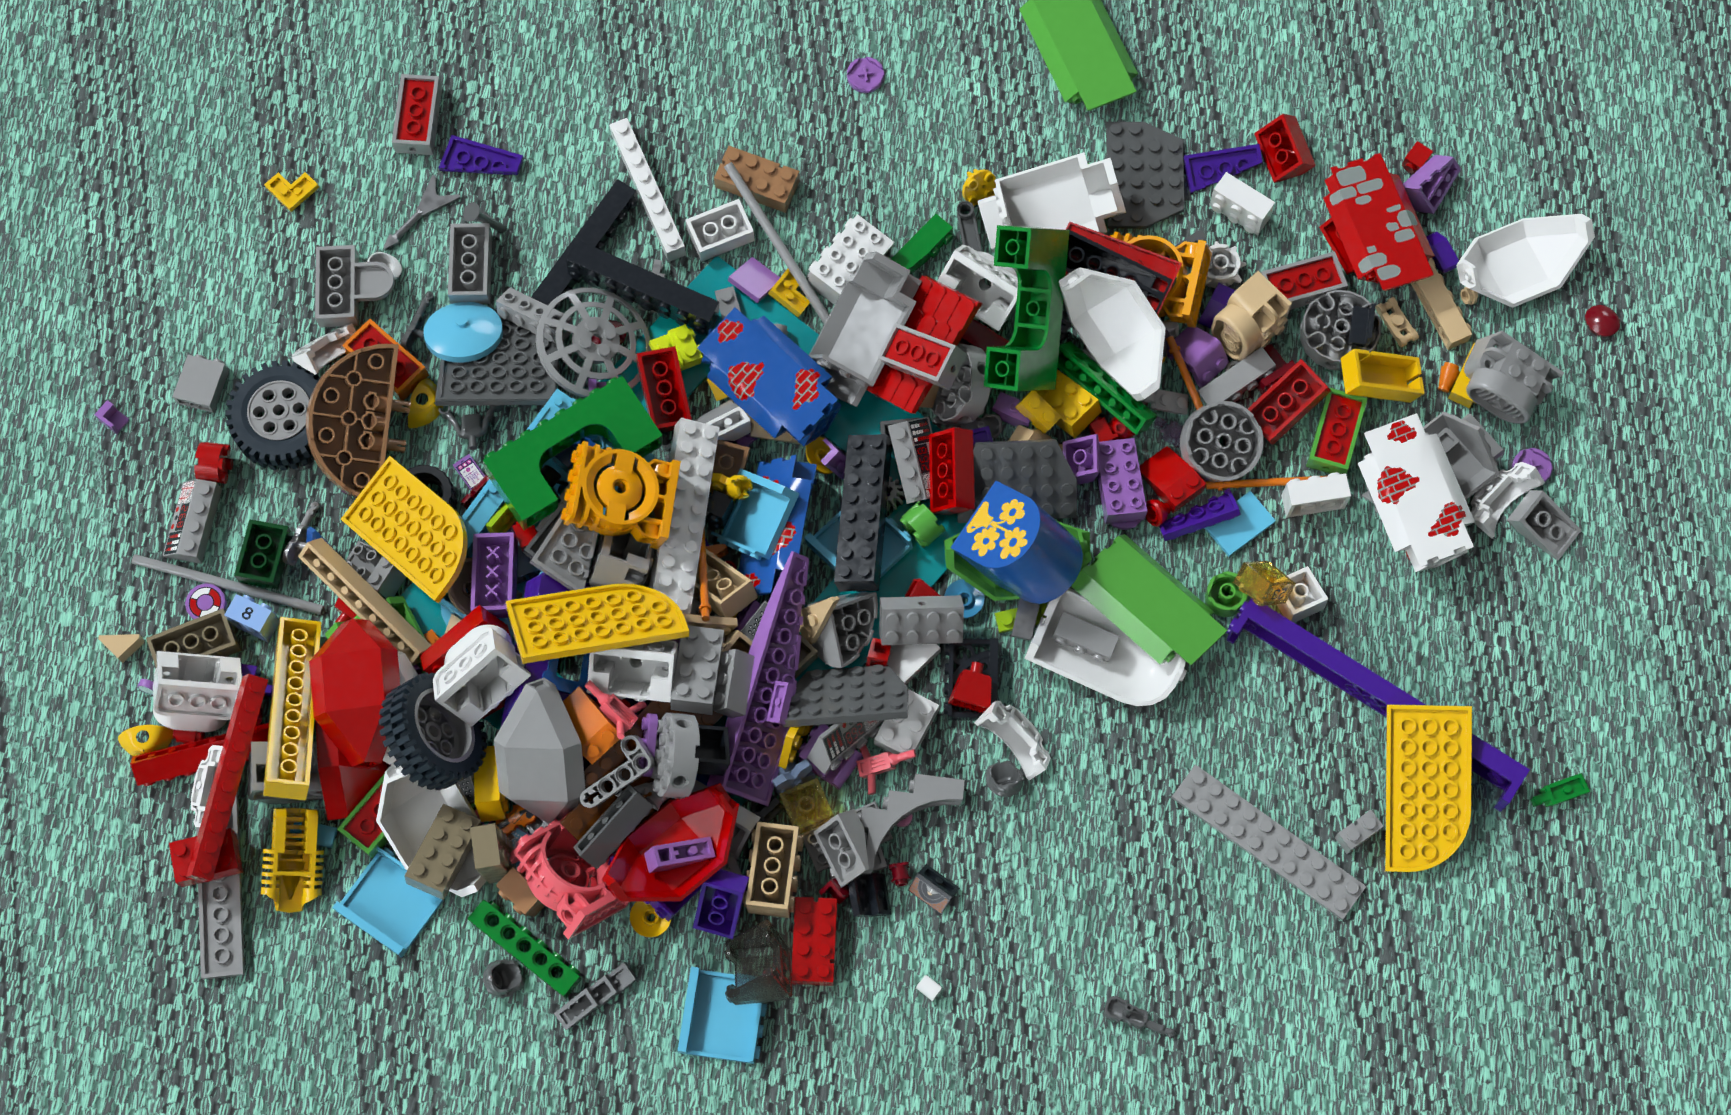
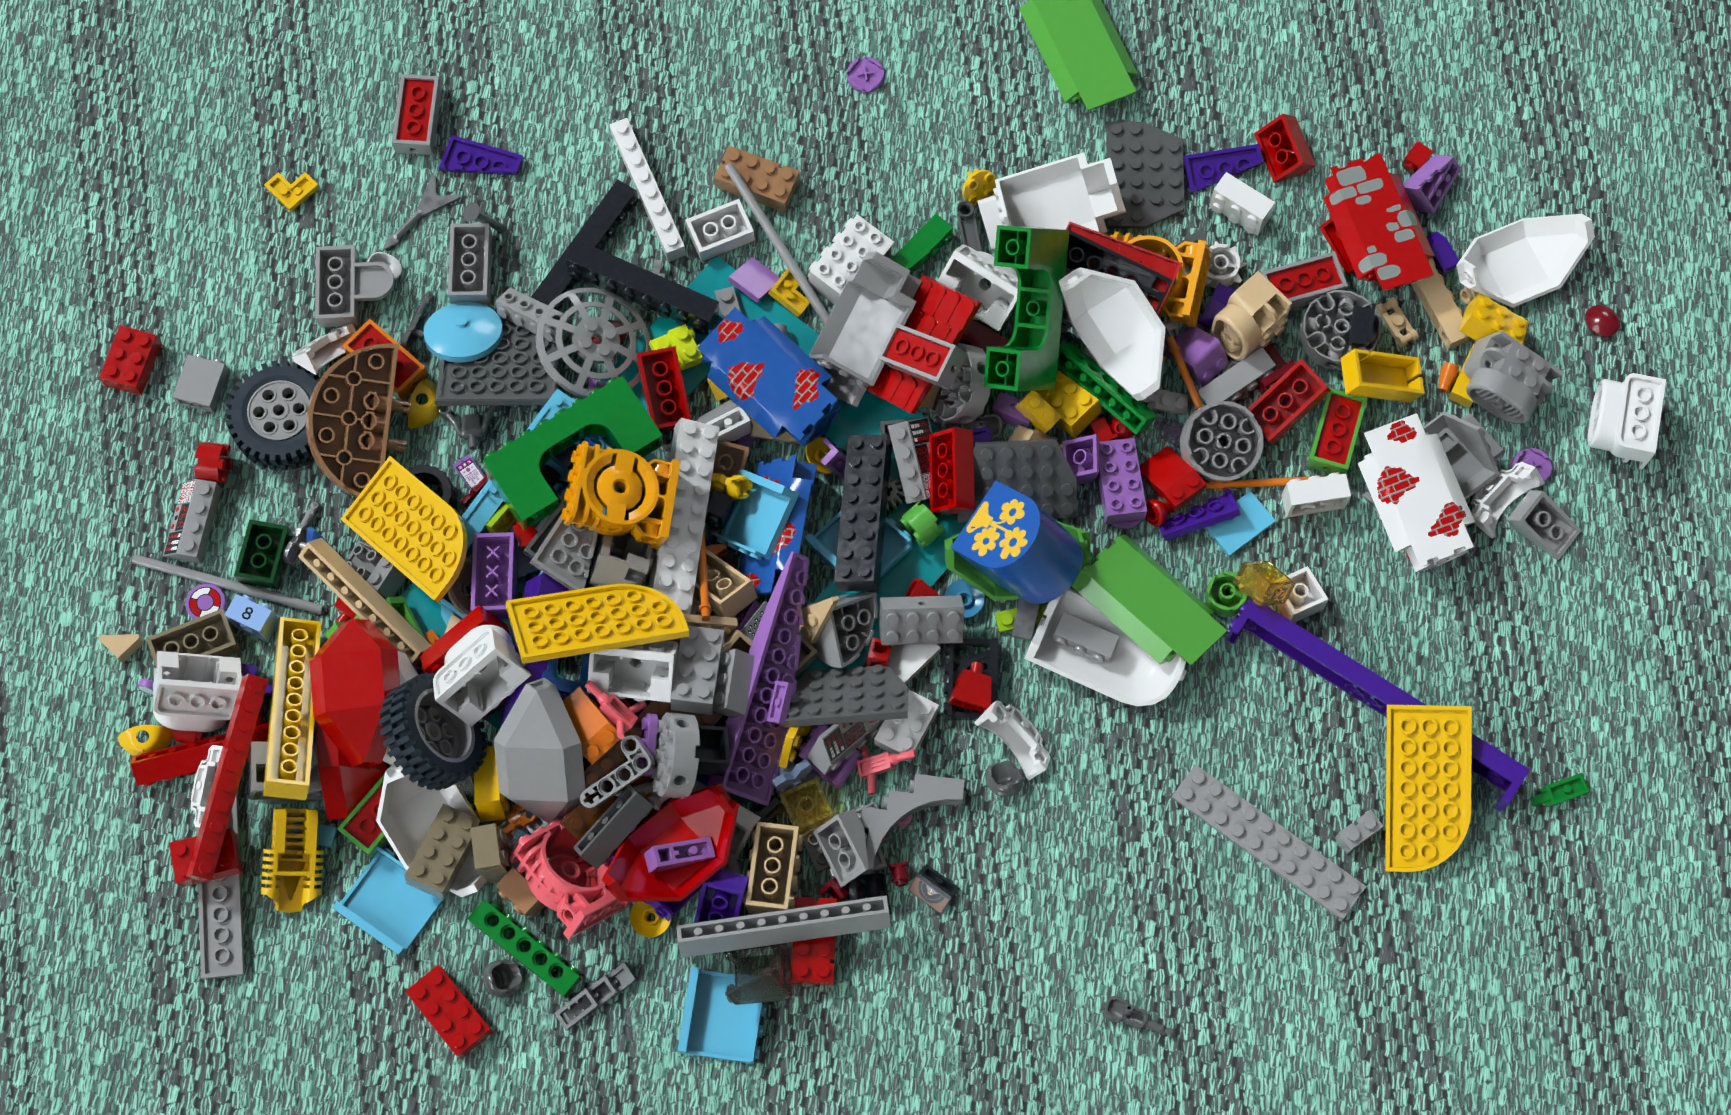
medium lavender panel [94,400,129,434] -> none
white brick [916,975,943,1002] -> none
none -> red brick [99,325,162,396]
none -> red brick [405,964,493,1060]
none -> light grey brick [676,895,891,958]
none -> yellow brick [1459,293,1529,348]
none -> white brick [1588,373,1666,469]

